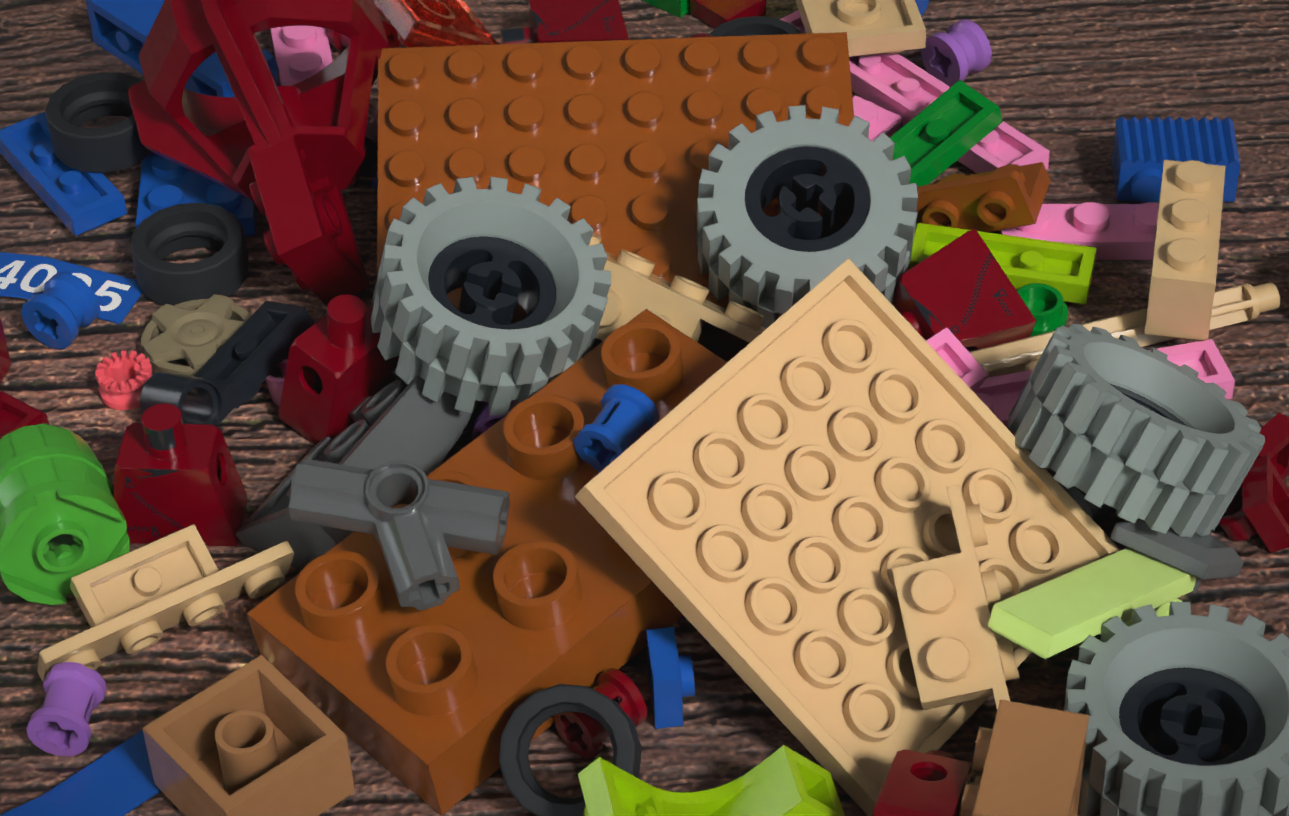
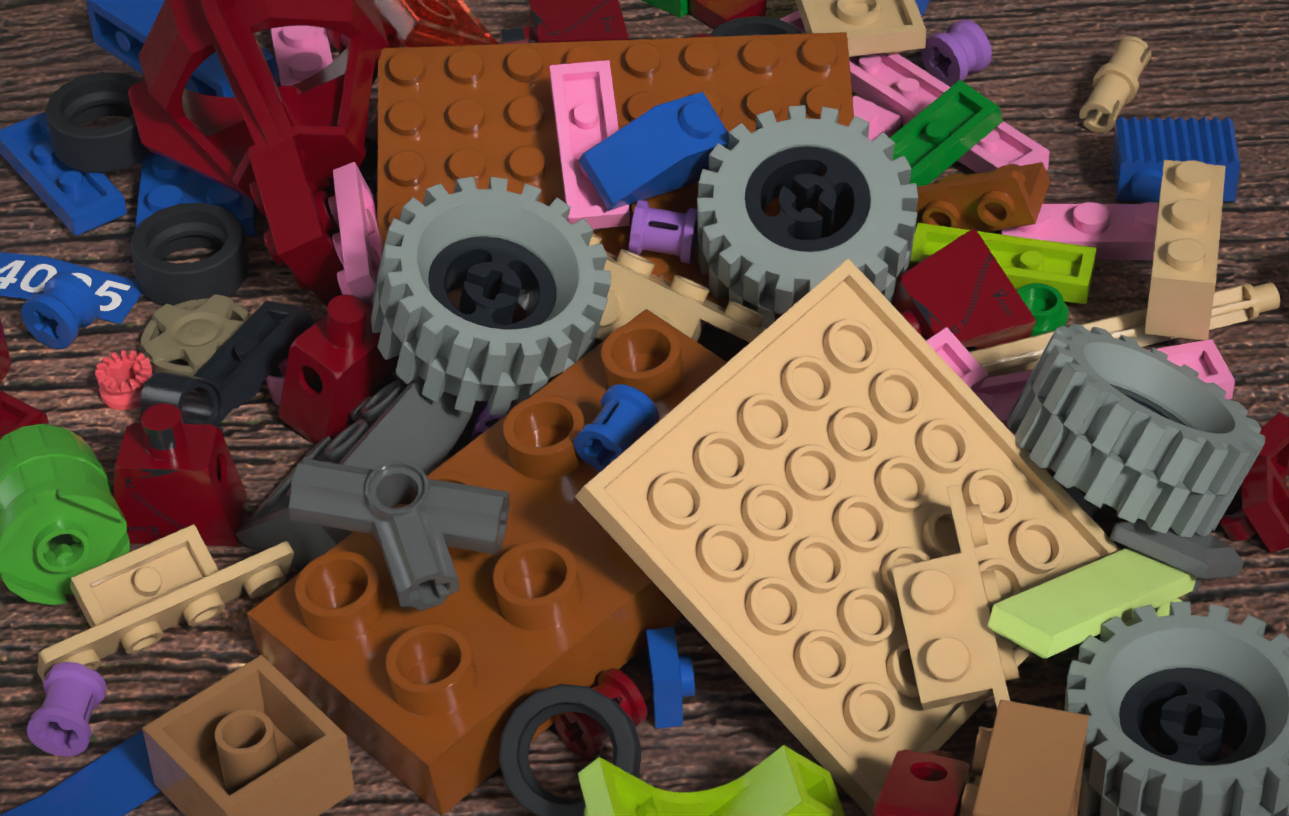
none -> bright pink plate [328,162,384,309]
none -> bright pink plate [550,60,630,229]
none -> blue slope [578,92,729,211]
none -> medium lavender bush [629,199,697,264]
none -> tan pin [1079,36,1152,133]

